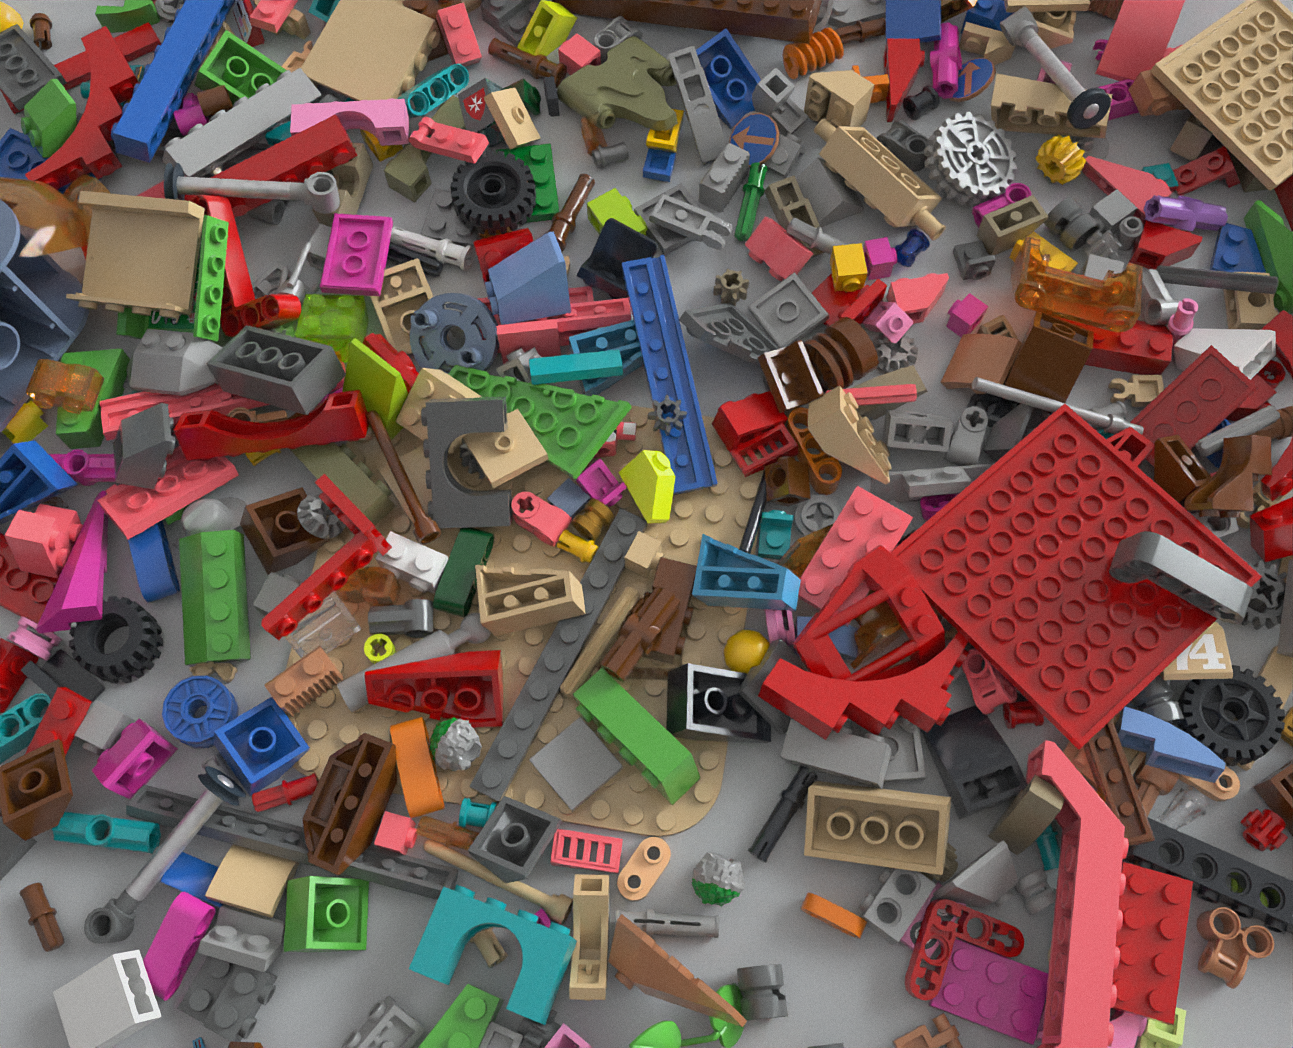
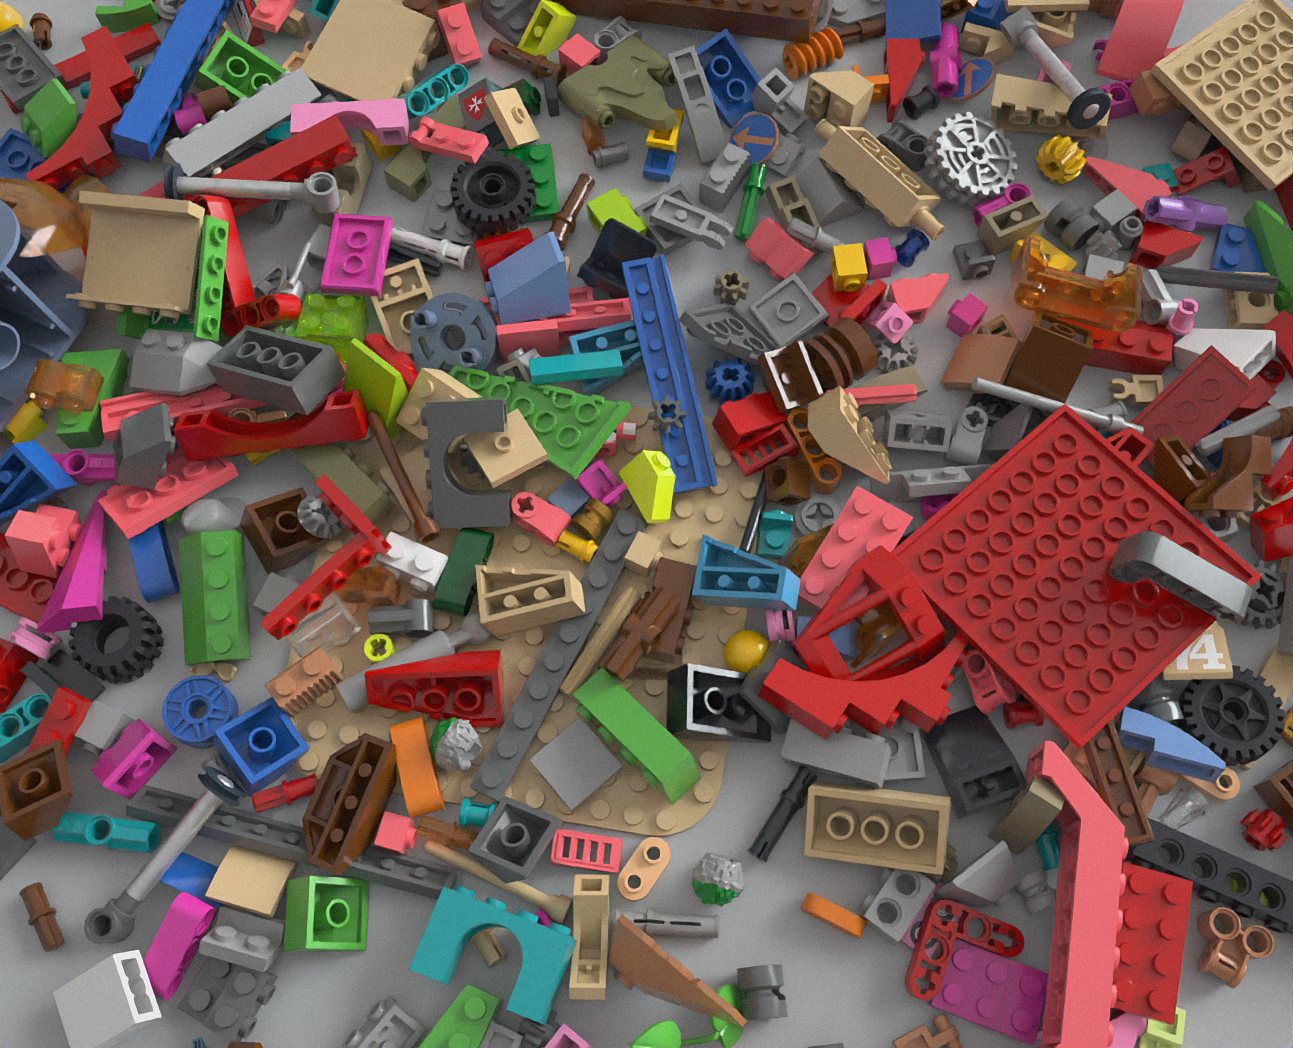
none -> blue gear [705,356,755,406]

